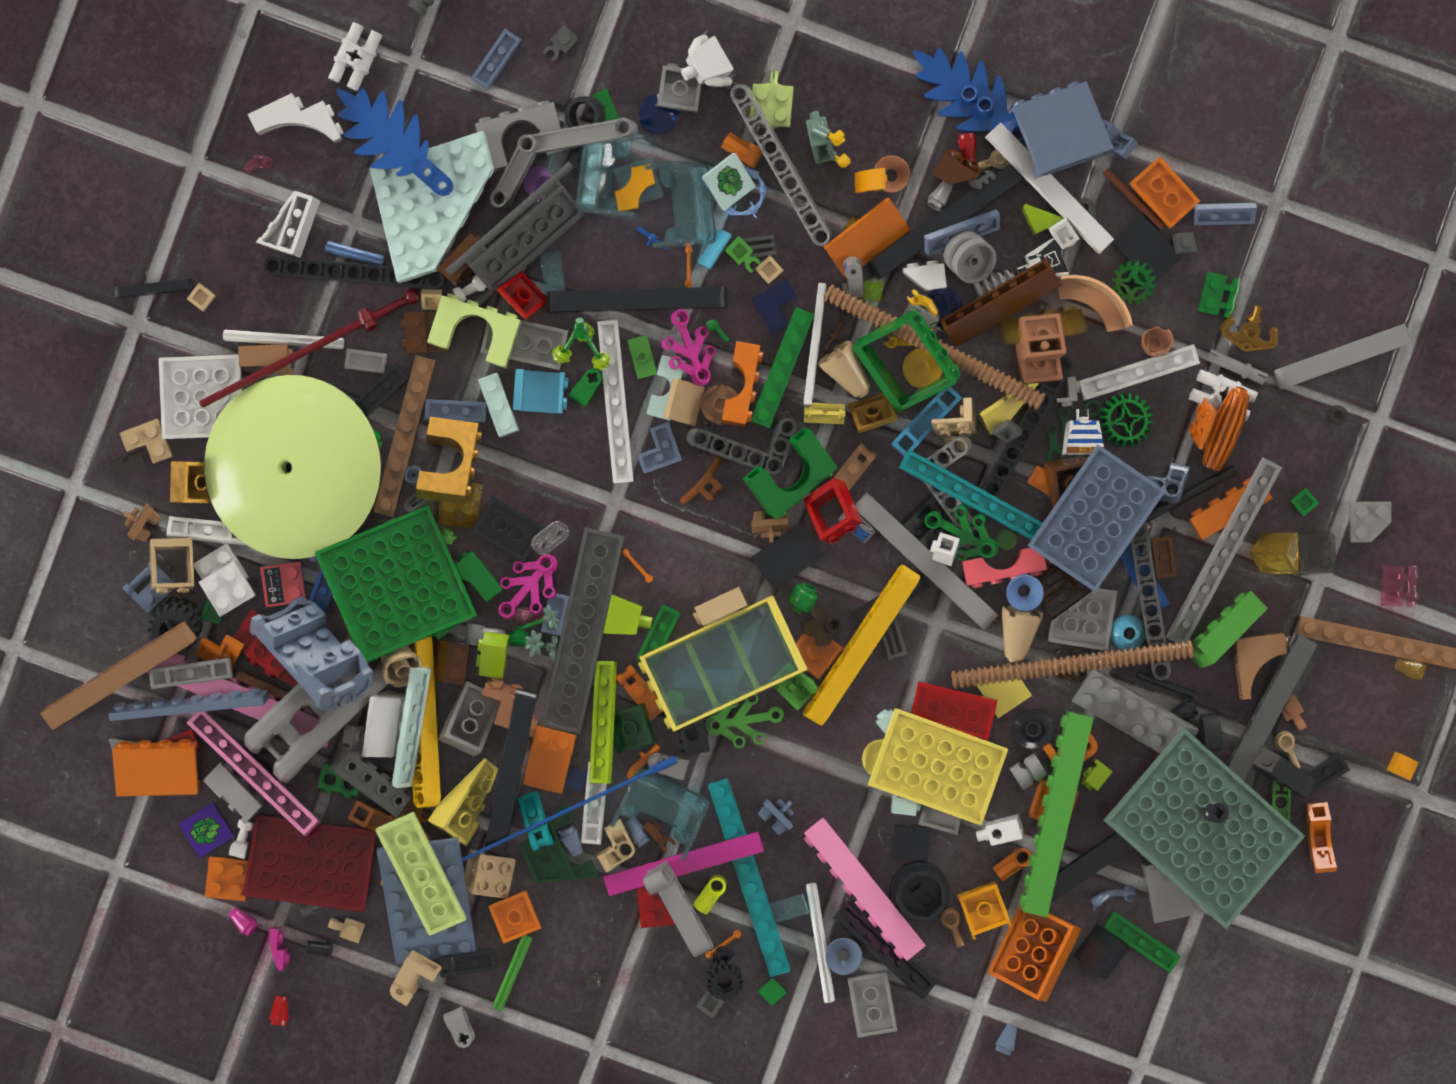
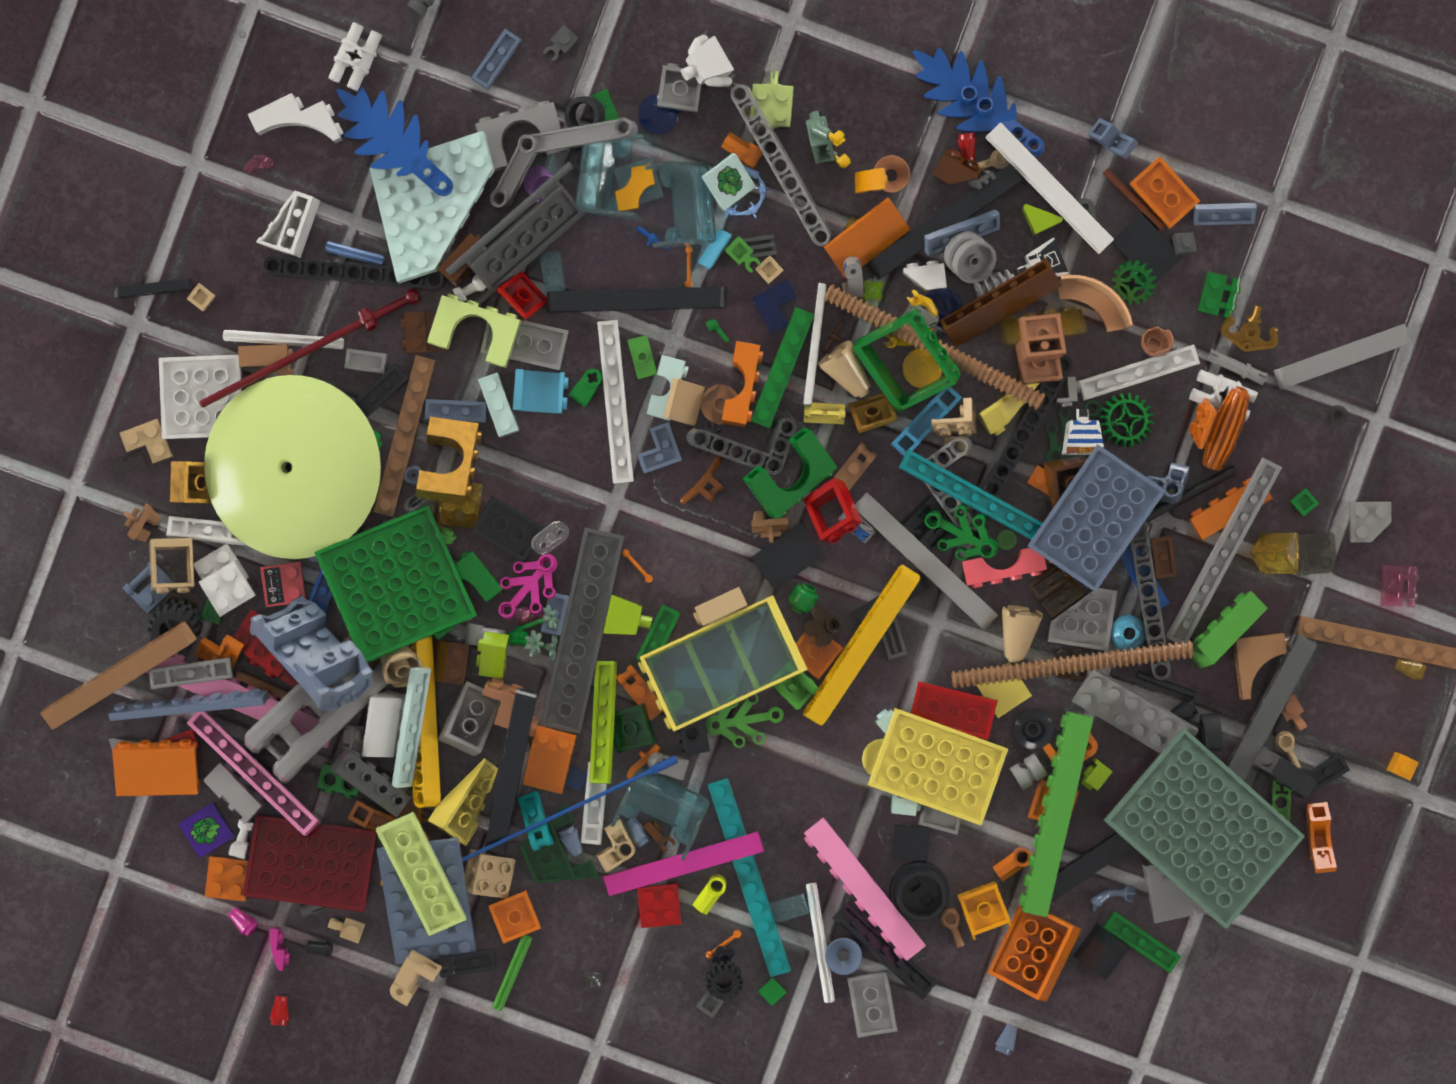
tan plate [421,289,442,310] -> none
light grey piece [443,1006,475,1048] -> none
plant [552,318,611,370] -> none
light grey beam [643,861,714,957] -> none
dark pink plant [661,309,716,386] -> none
sand blue hips [758,798,794,835] -> none
light grey cone [927,181,954,211] -> none
white brick [930,532,960,566] -> none
white torso [976,813,1025,846] -> none
dark grey plate [993,420,1022,443] -> none
medium blue piece [1006,574,1044,611] -> none
sand blue panel [1008,81,1114,179] -> none
white bracket [1049,218,1080,250] -> none
black wheel [1205,802,1229,823] -> none

